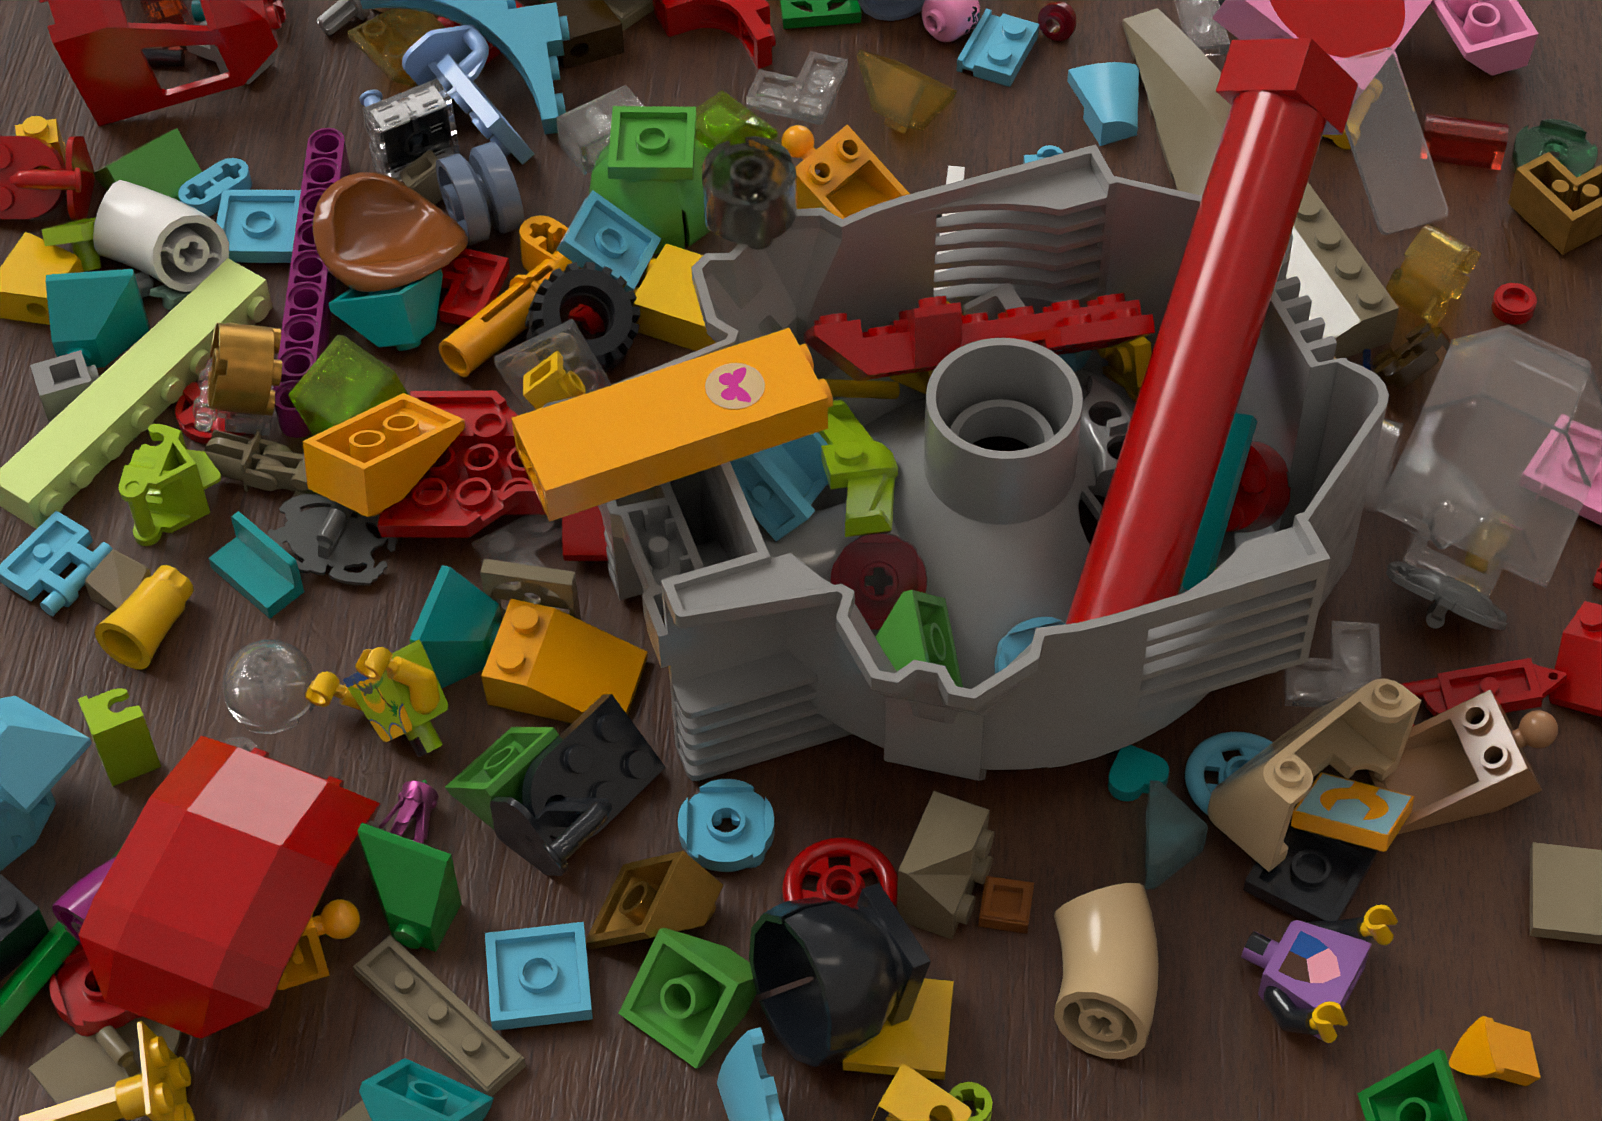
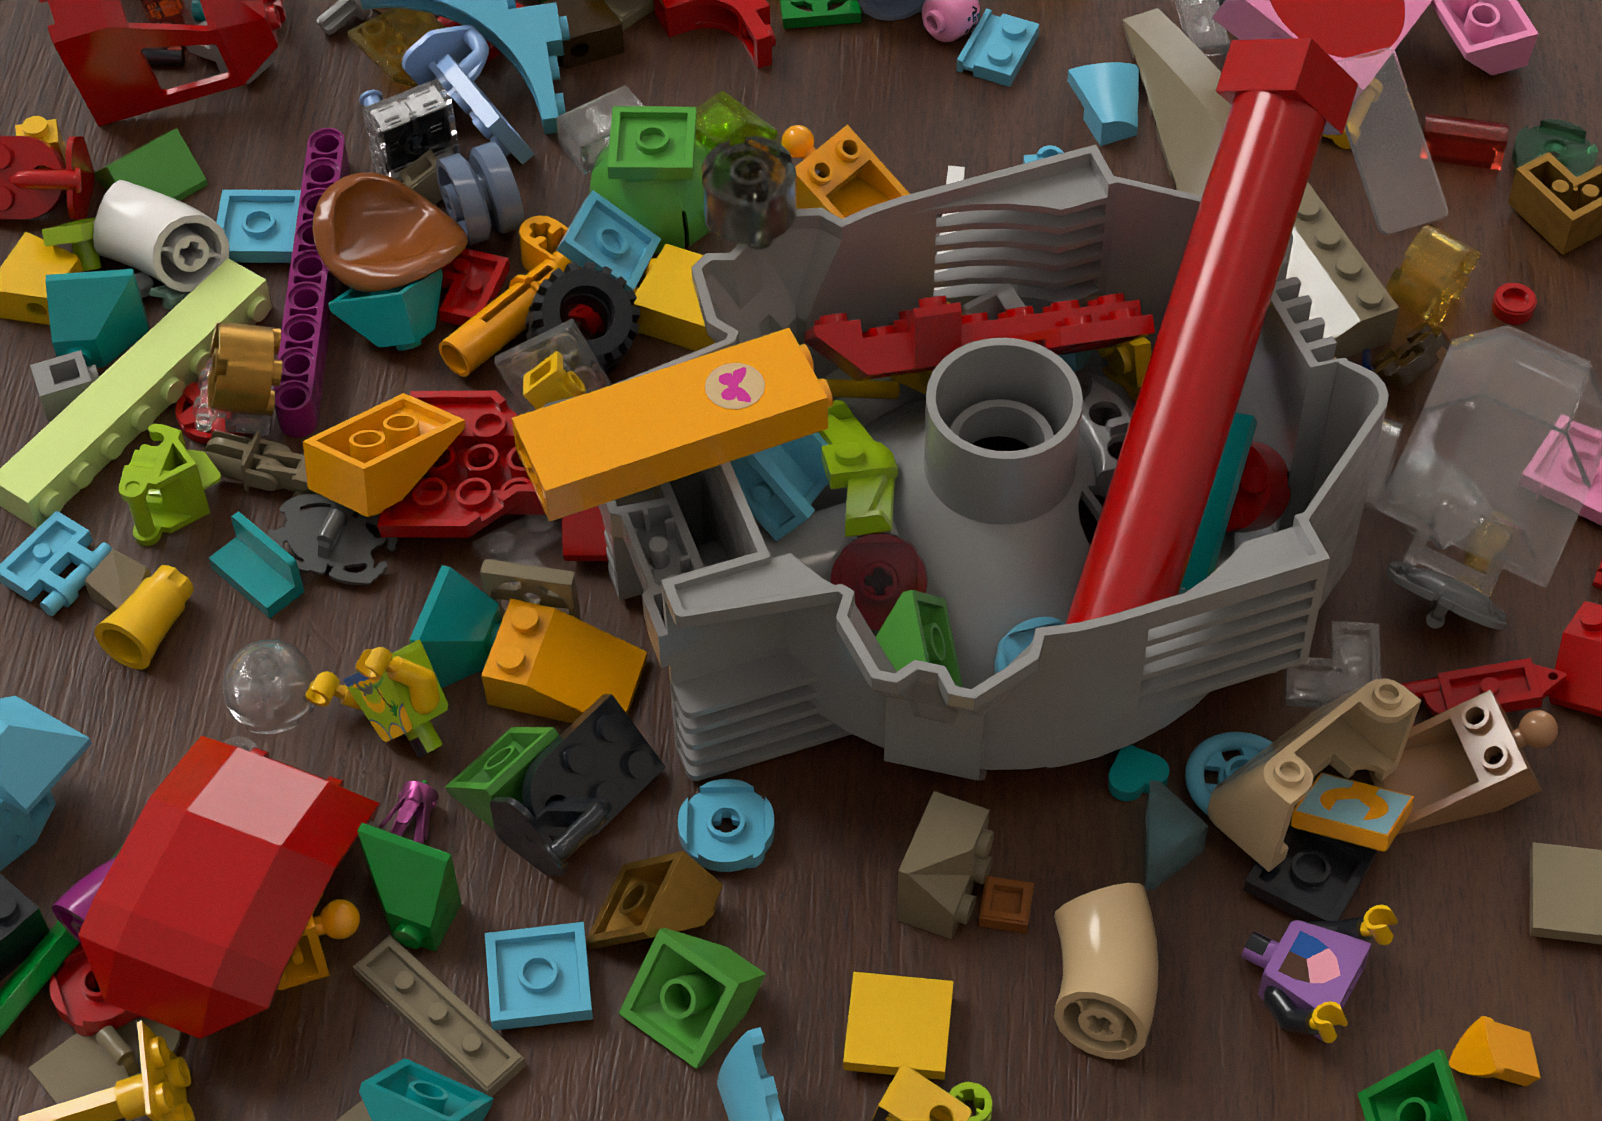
lime hinge [78,688,161,786] -> none
medium azure beam [178,158,252,217] -> none
clear neon green slope [288,335,408,436] -> none
clear plate [746,51,848,126] -> none
black plate [749,883,931,1067] -> none
red plate [782,837,898,908] -> none
clear yellow slope [857,49,958,133] -> none
dark red plate [1038,2,1076,41] -> none

